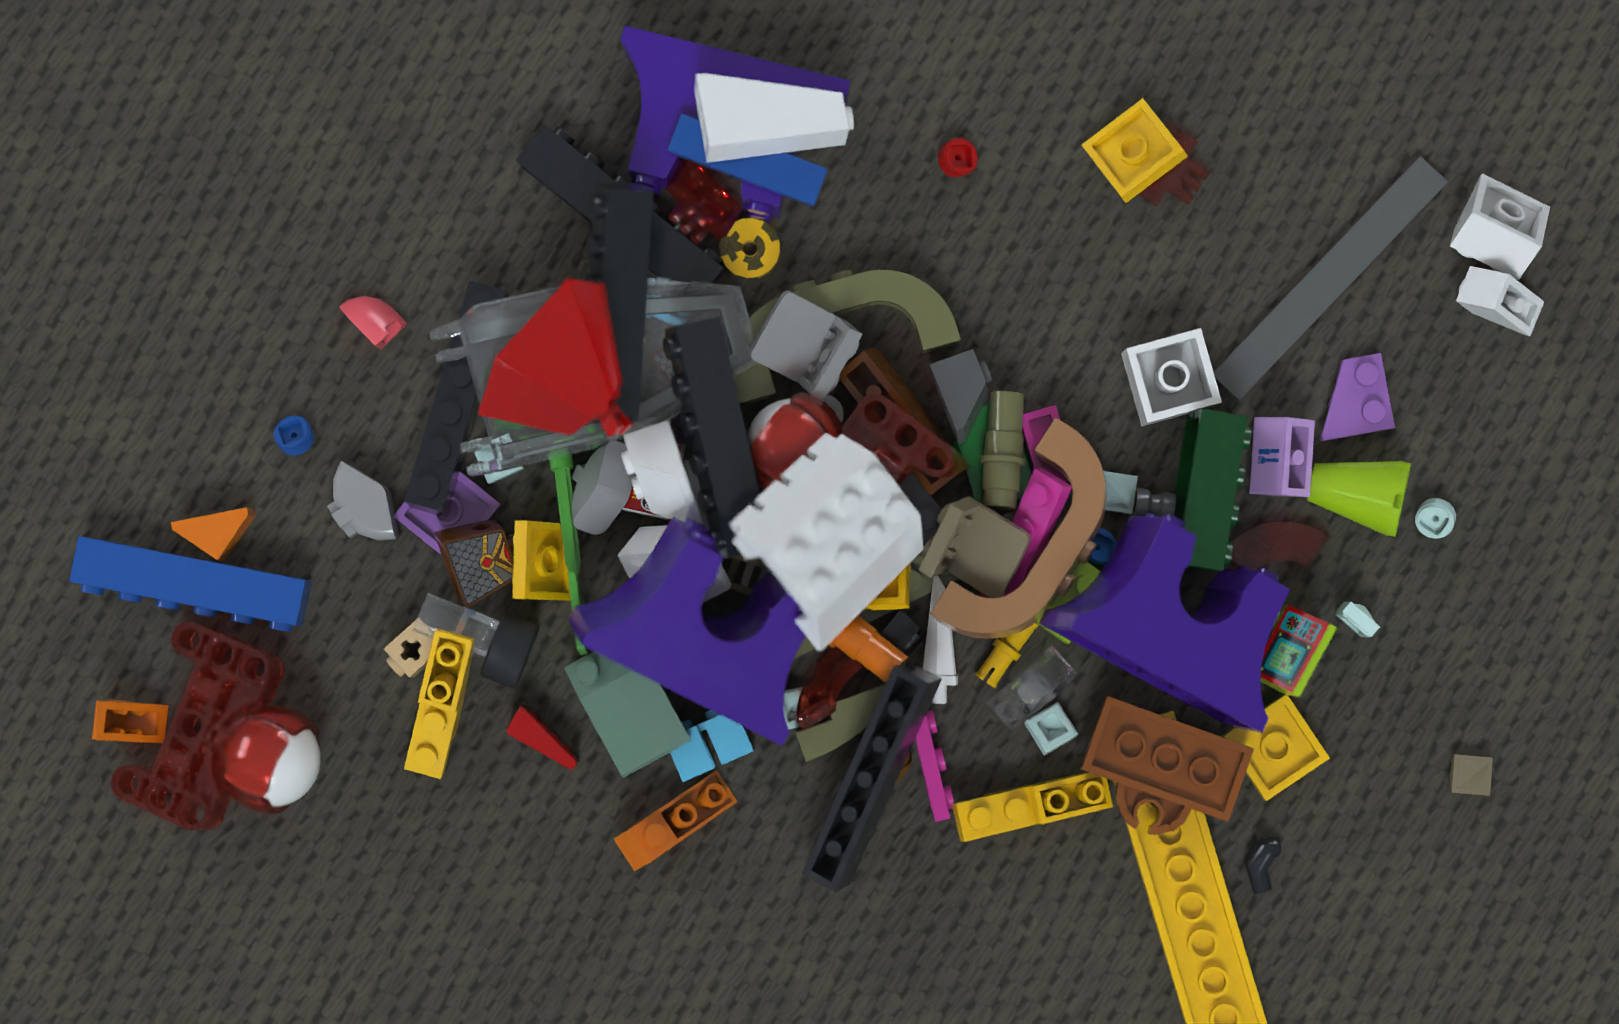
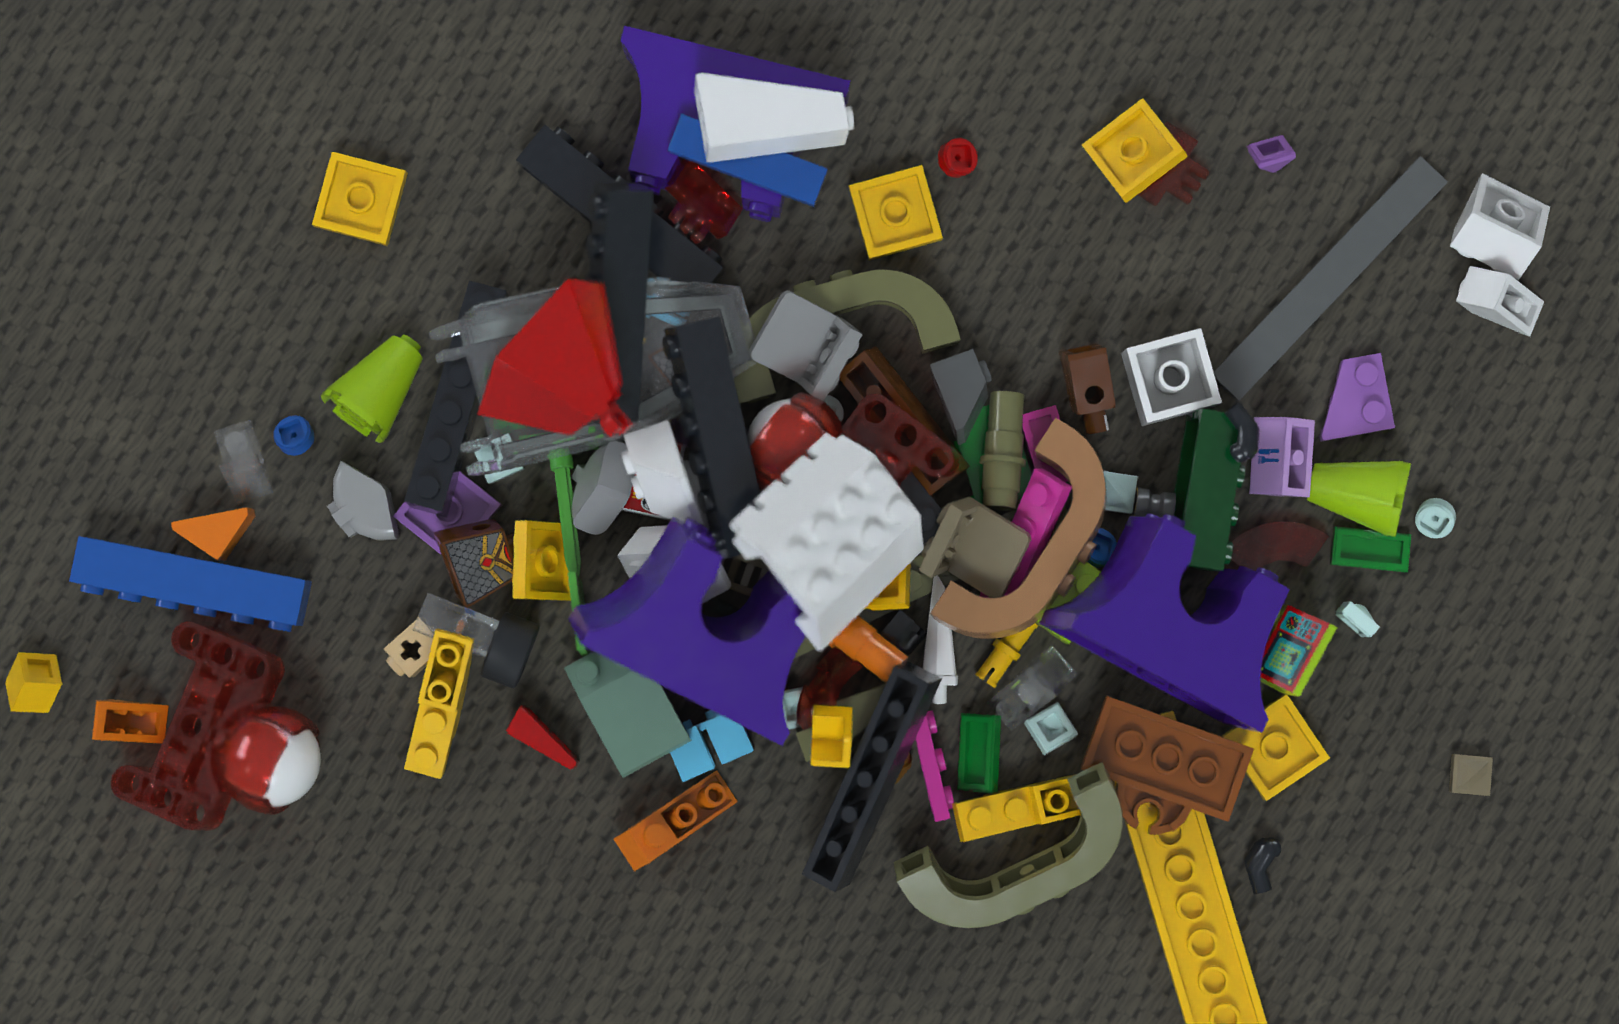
coral brick [339,296,408,350] -> none
yellow piece [720,218,780,280] -> none
none -> yellow panel [5,652,62,713]
none -> clear slope [214,420,275,504]
none -> yellow plate [312,152,408,246]
none -> lime cone [321,334,423,443]
none -> yellow panel [811,705,853,768]
none -> yellow plate [849,165,943,260]
none -> olive arch [894,762,1123,928]
none -> green tile [957,713,1001,793]
none -> reddish brown torso [1059,343,1116,434]
none -> black arm [1224,402,1260,463]
none -> medium lavender slope [1247,135,1296,173]
none -> green tile [1330,526,1412,573]

